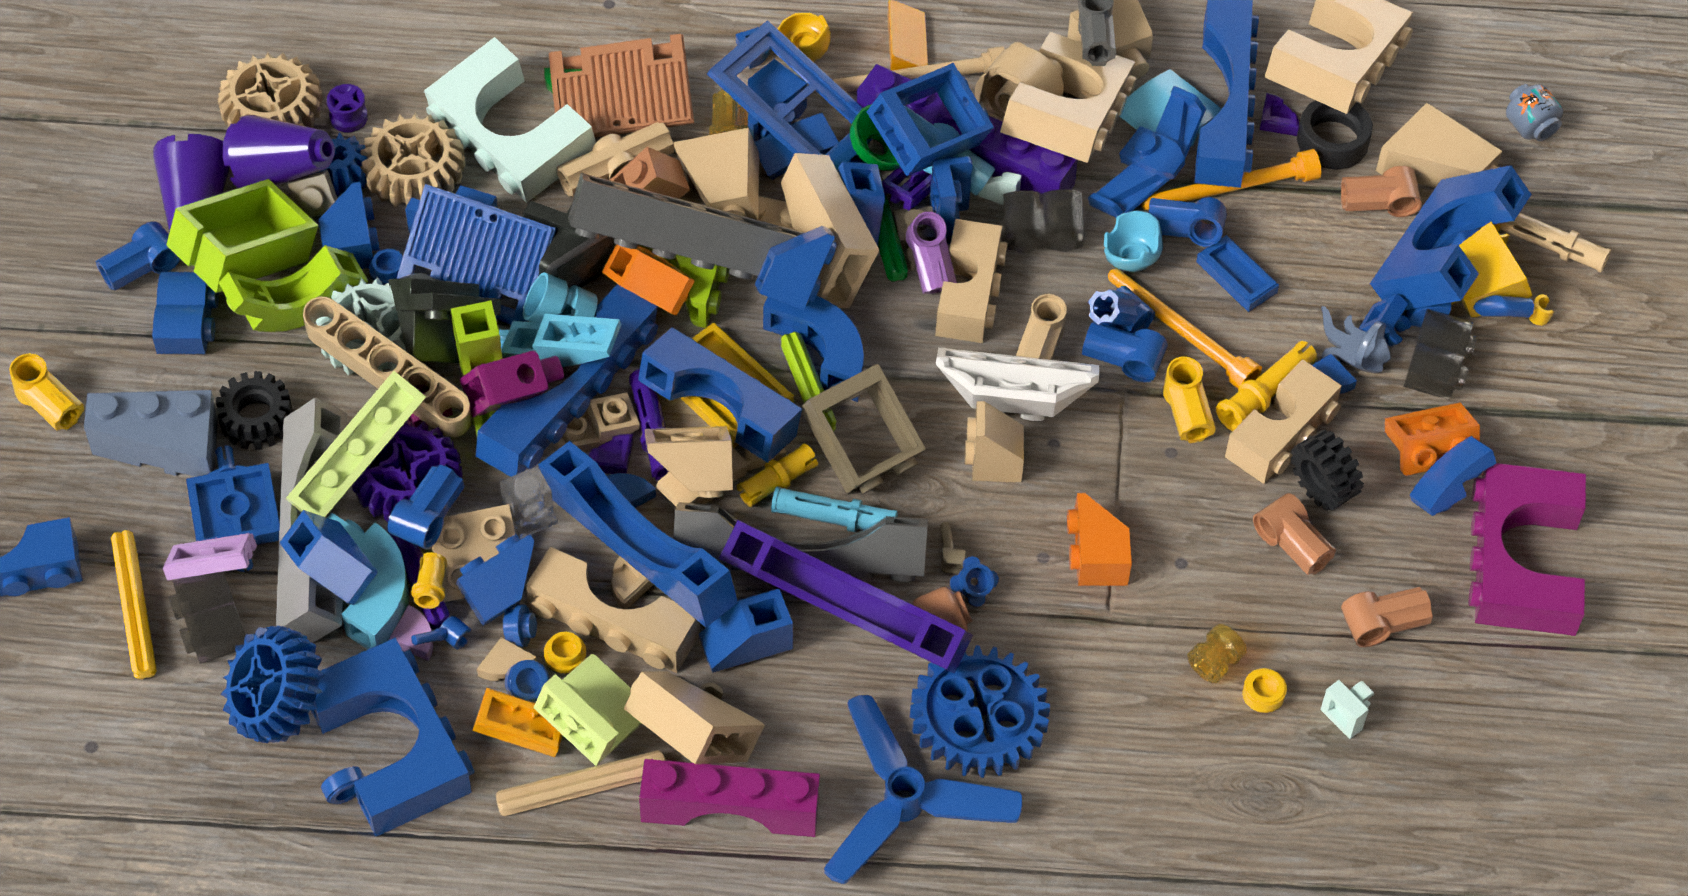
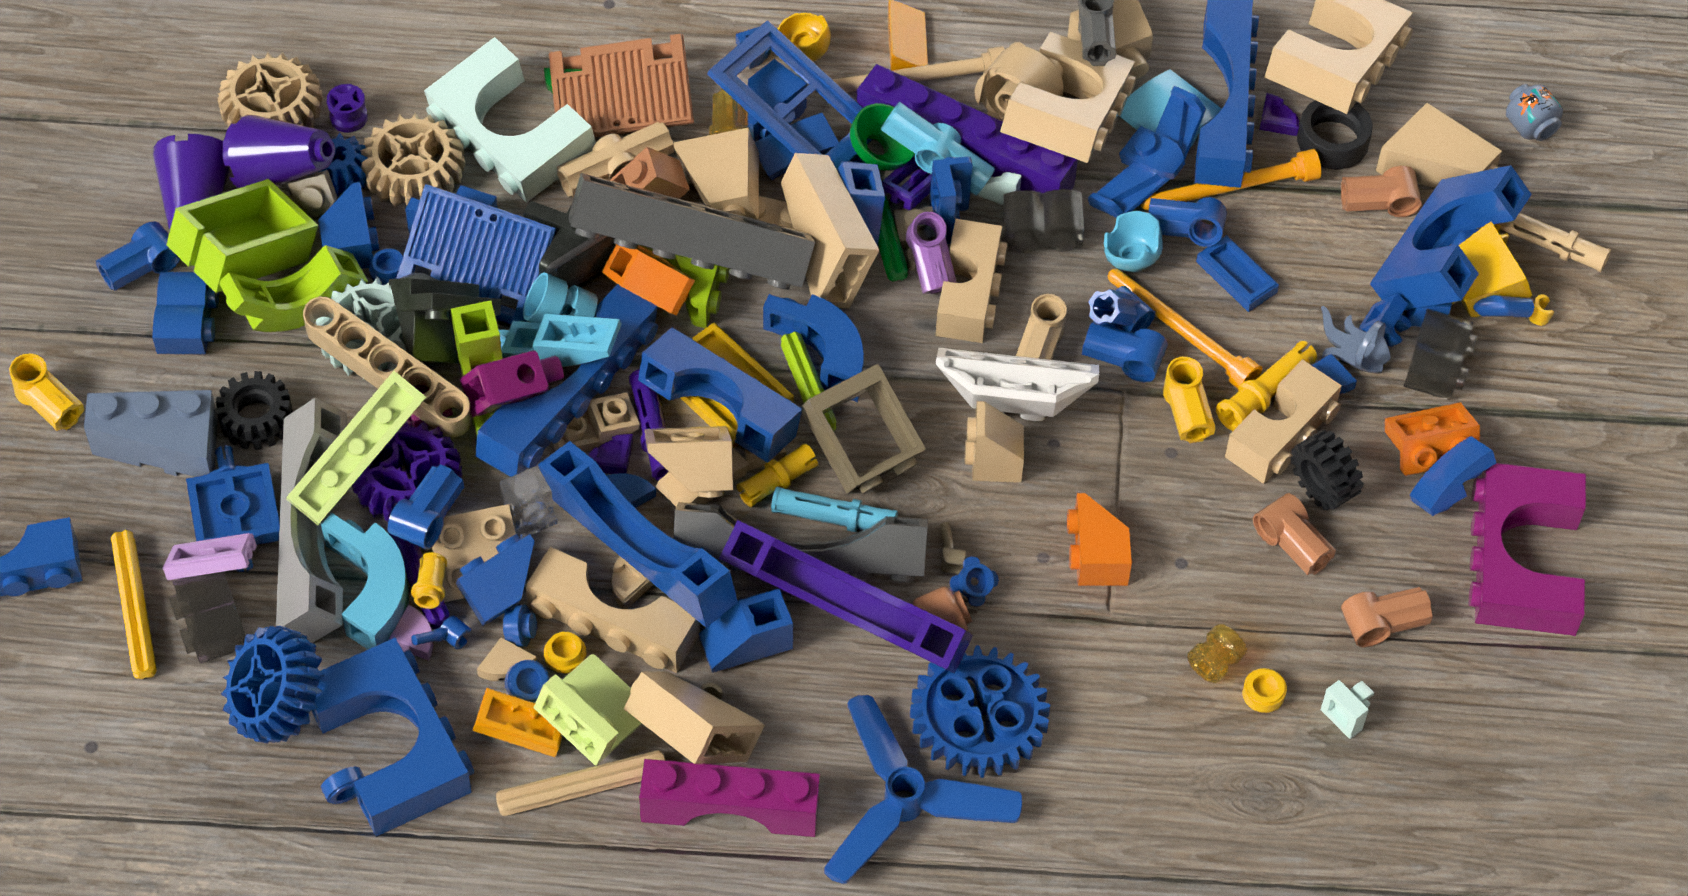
slope [279,510,378,605] -> none
blue slope [754,226,837,310] -> none
blue window [867,63,994,176] -> none

